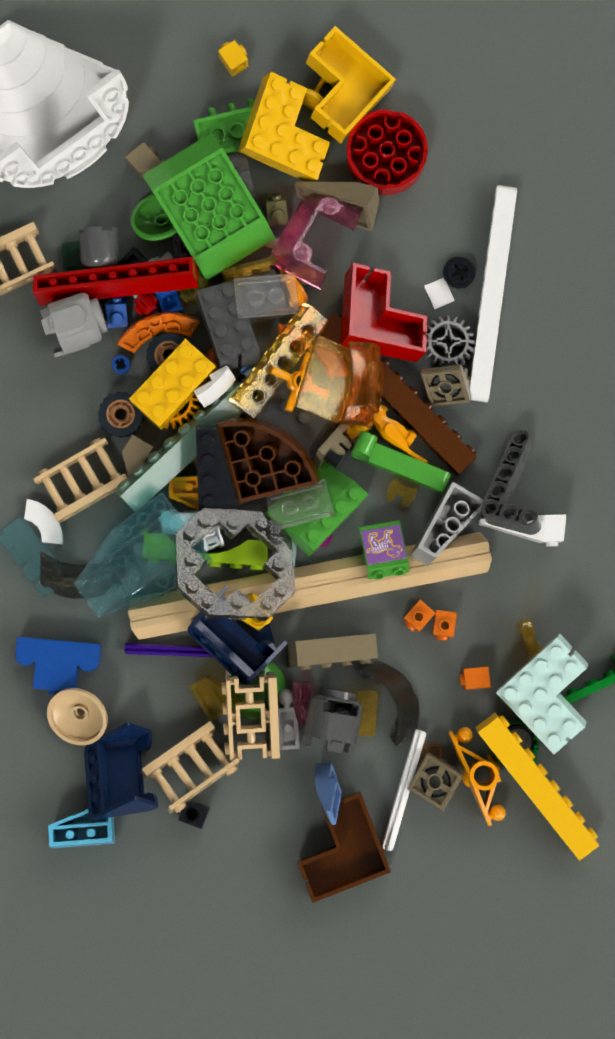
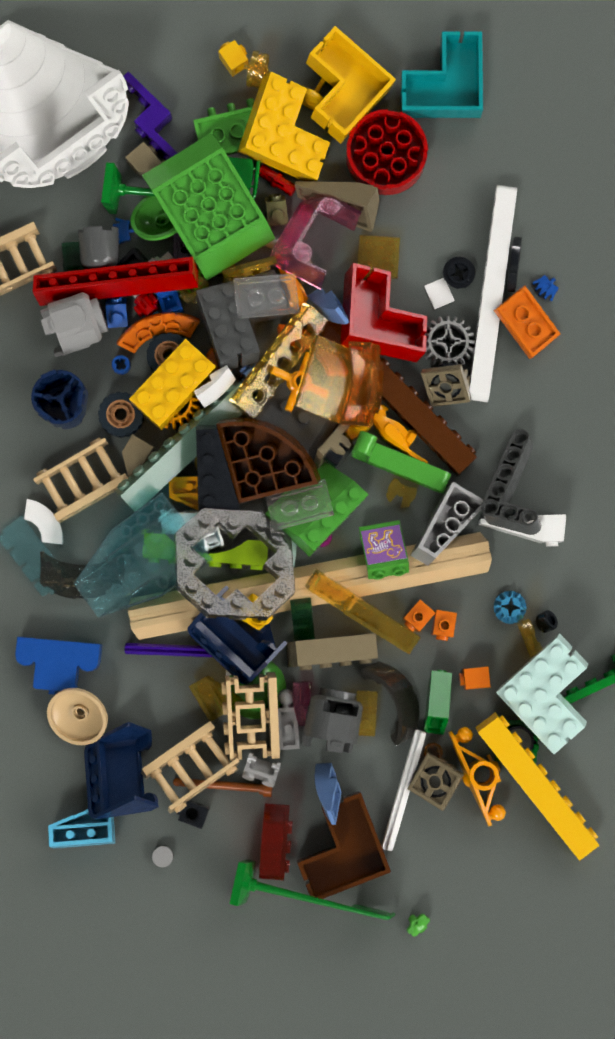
none -> dark blue piece [31,369,88,429]
none -> green piece [101,157,261,214]
none -> blue piece [113,218,134,244]
none -> dark purple bracket [123,71,177,161]
none -> light grey tile [152,846,174,867]
none -> dark orange piece [173,778,273,797]
none -> green piece [229,859,395,920]
none -> light grey piece [242,753,281,787]
none -> clear yellow wheel [244,50,272,89]
none -> red pin [259,164,296,197]
none -> clear red wedge [259,803,293,880]
none -> clear green slope [290,598,315,641]
none -> clear yellow slope [305,569,421,654]
none -> medium blue slope [308,287,349,324]
none -> clear yellow tile [358,235,400,279]
none -> teal piece [401,31,483,118]
none -> bright green plant [407,914,430,937]
none -> slope [423,670,452,735]
none -> orange tile [493,286,561,359]
none -> dark azure gear [493,591,527,624]
none -> black tile [507,237,522,292]
none -> blue piece [532,275,559,301]
none -> black tile [536,610,558,633]

